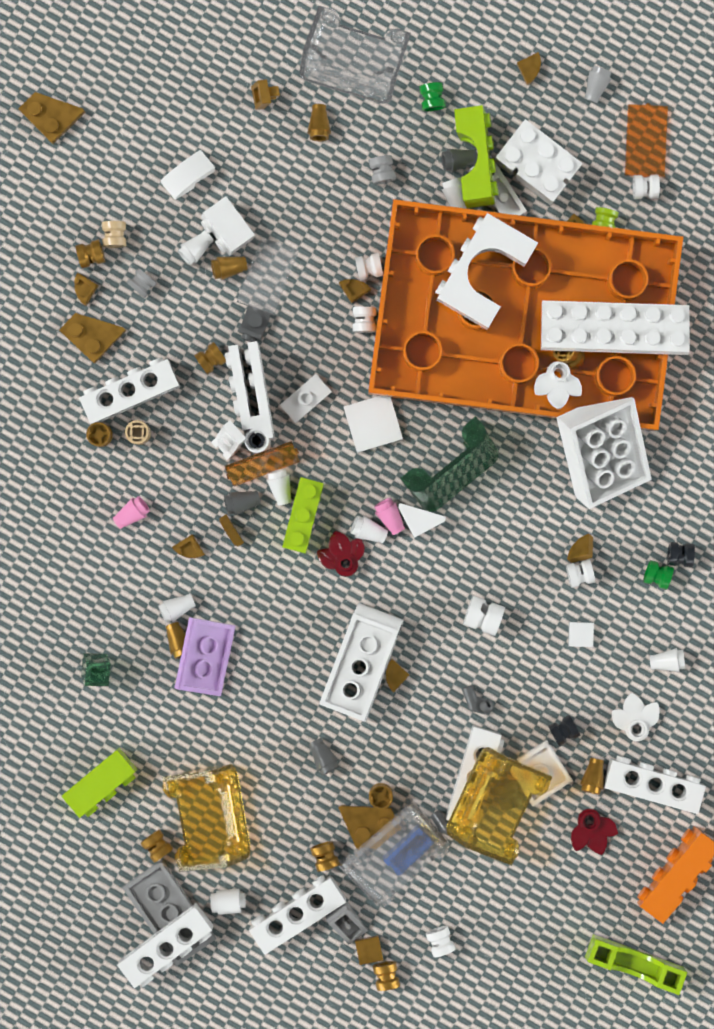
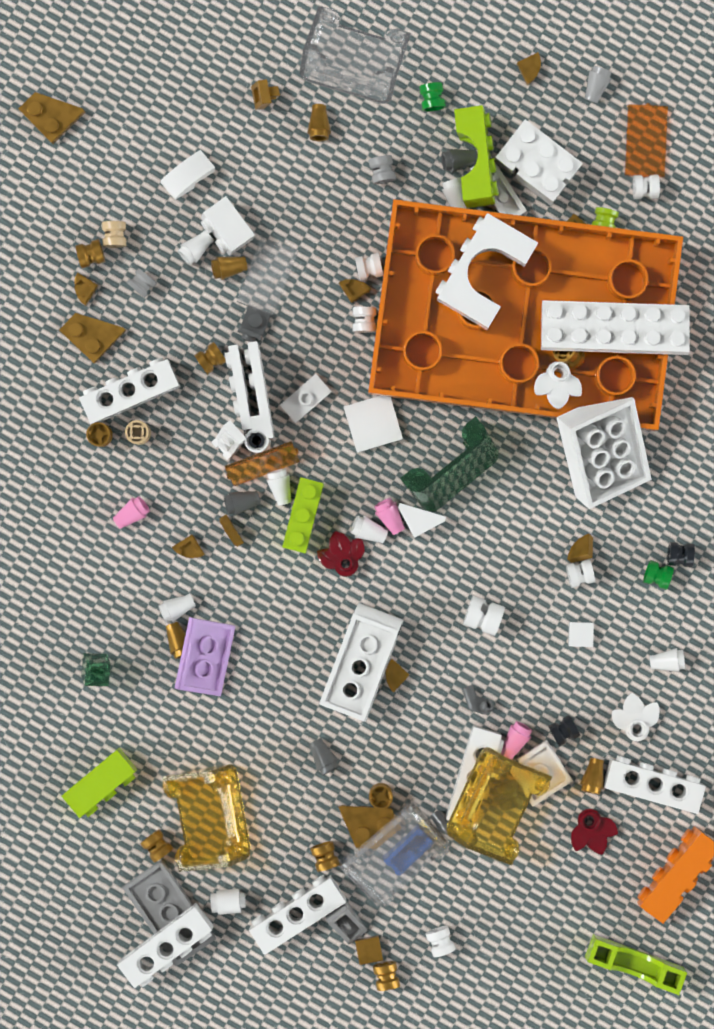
none -> bright pink cone [501,721,532,759]

